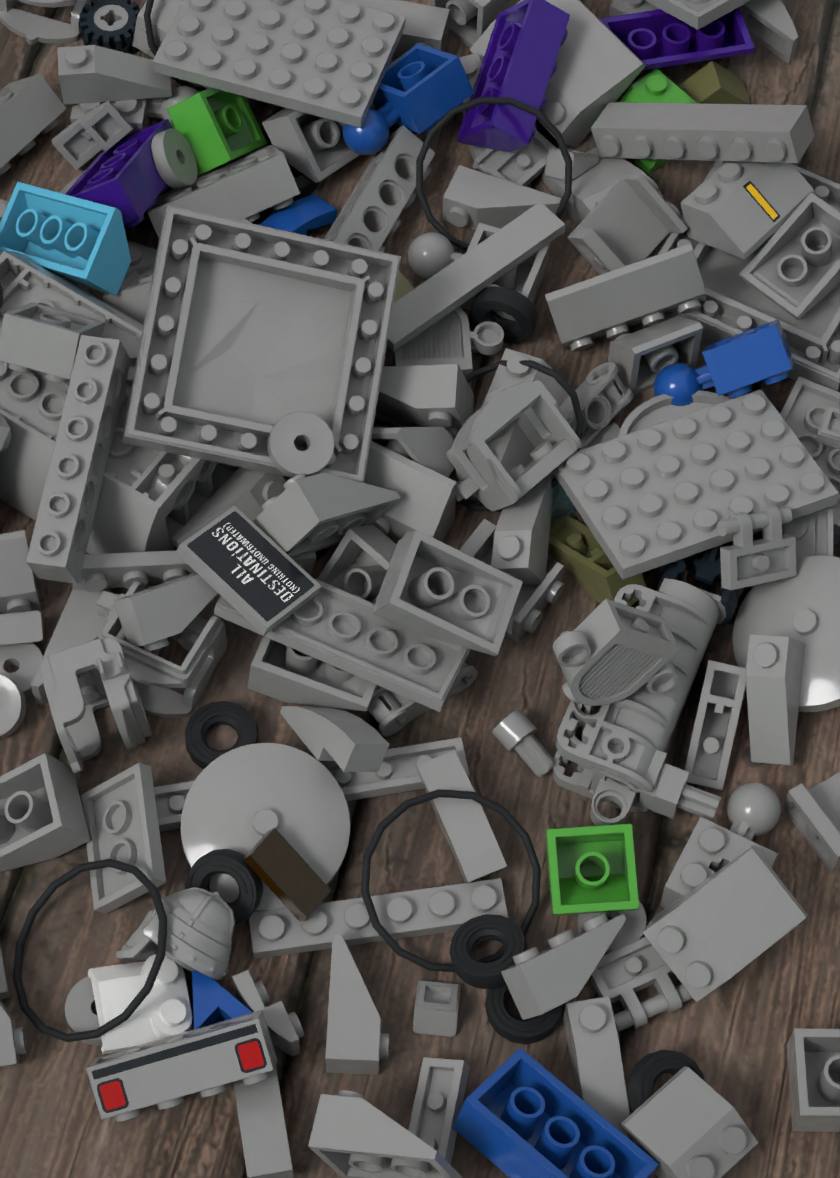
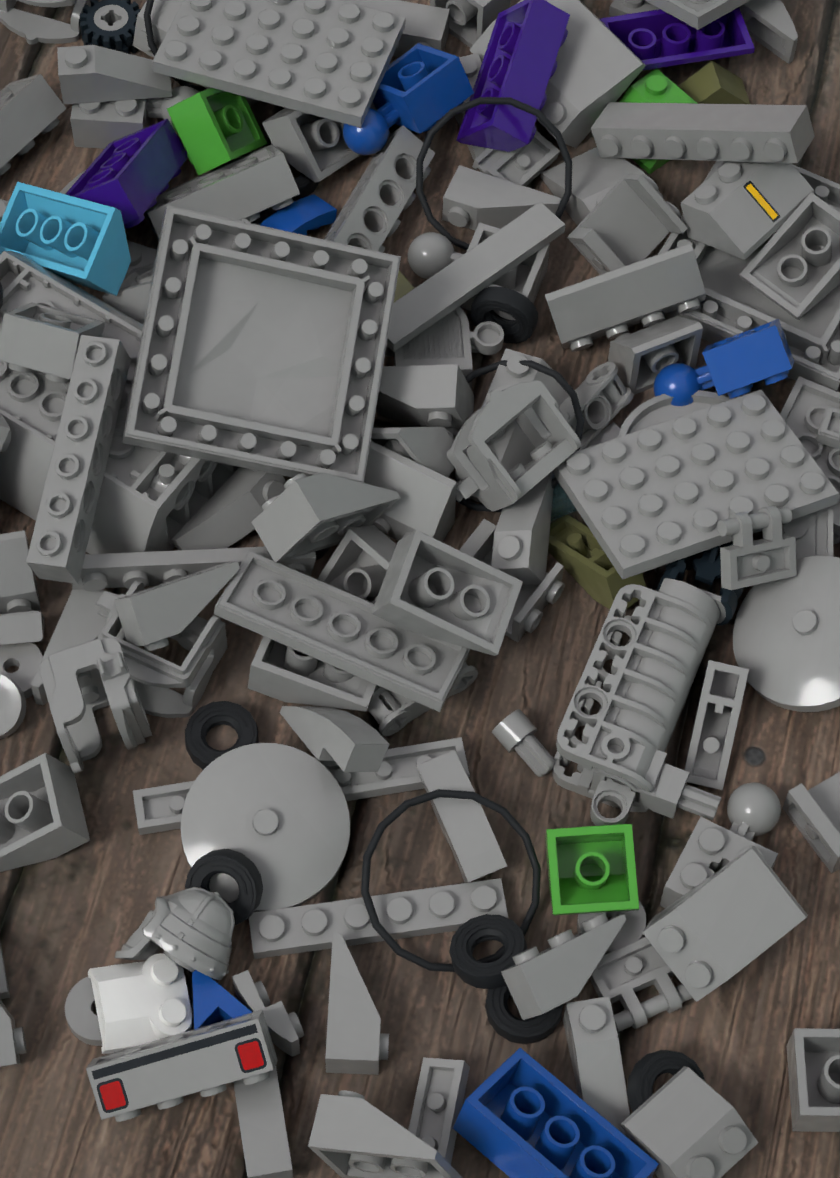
black piece [13,859,167,1042] -> none
light grey slope [51,100,133,171] -> none
light grey plate [81,763,166,914] -> none
light grey piece [151,128,198,190] -> none
black tile [176,505,322,636] -> none
dark brown tile [243,828,331,922] -> none
light grey piece [267,411,334,477] -> none
light grey slope [413,980,461,1037] -> none
light grey slope [545,147,599,180] -> none
light grey piece [552,598,680,706] -> none
light grey slope [745,634,805,766] -> none

